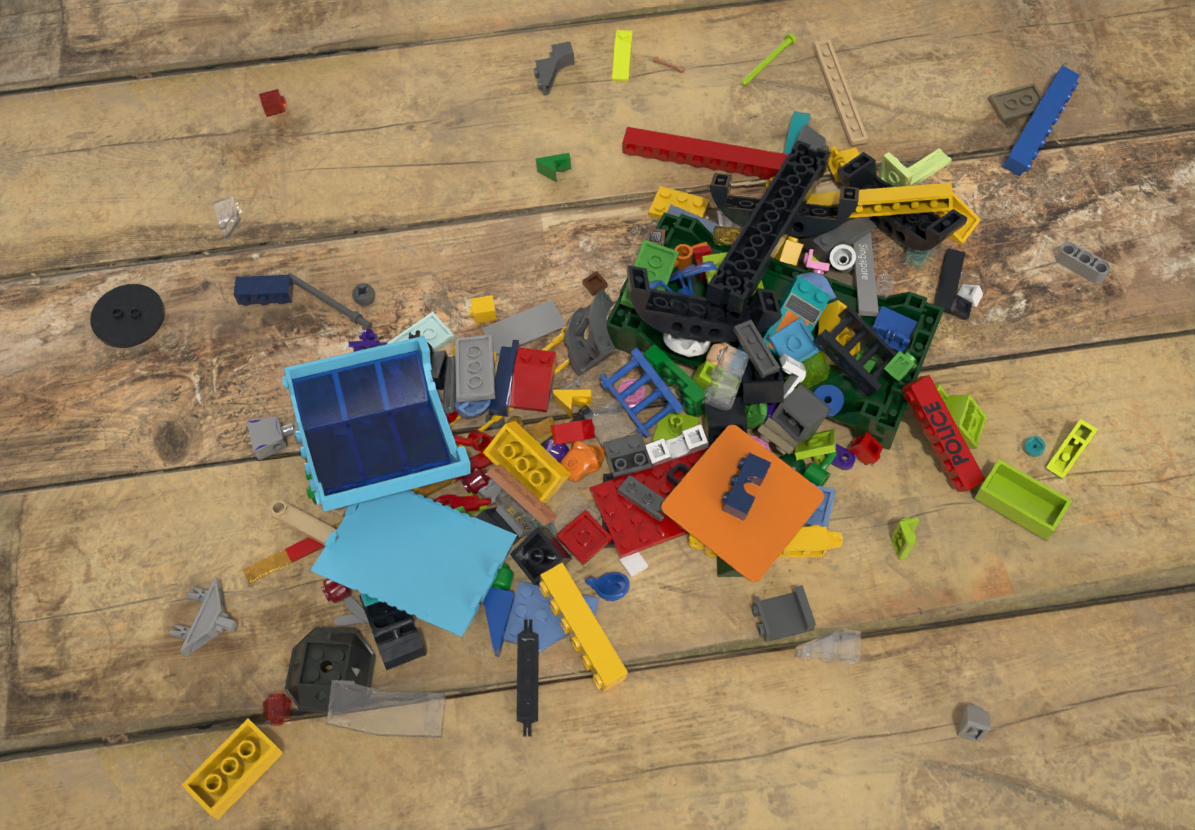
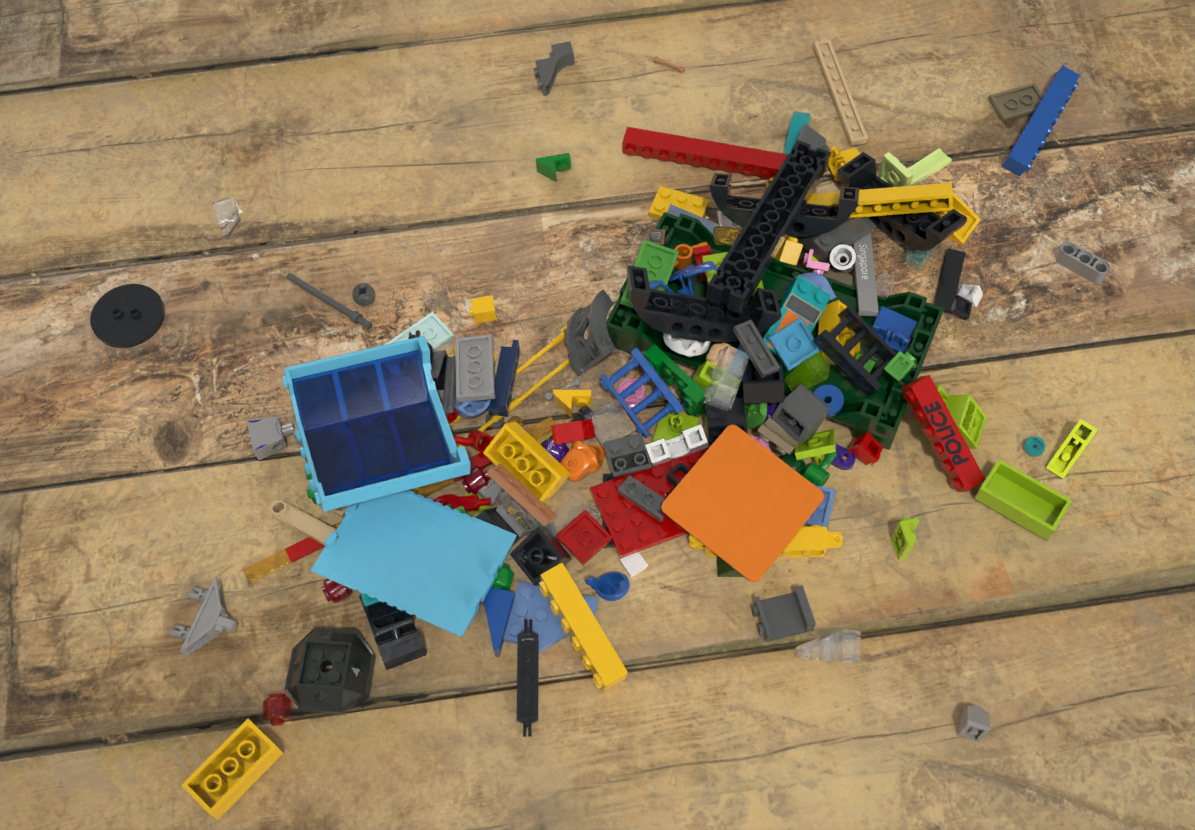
dark blue brick [234,275,294,305] -> none
clear red brick [259,89,287,117] -> none
clear windscreen [326,680,446,738] -> none
light grey piece [334,597,369,627] -> none
dark purple hips [348,328,387,352] -> none
light grey piece [482,300,566,356] -> none
red slope [509,347,557,412] -> none
reddish brown plate [582,271,608,296] -> none
neon yellow slope [612,30,633,81] -> none
dark blue arch [721,452,771,521] -> none
lime bar [741,33,796,86] -> none
white bracket [780,353,806,399] -> none

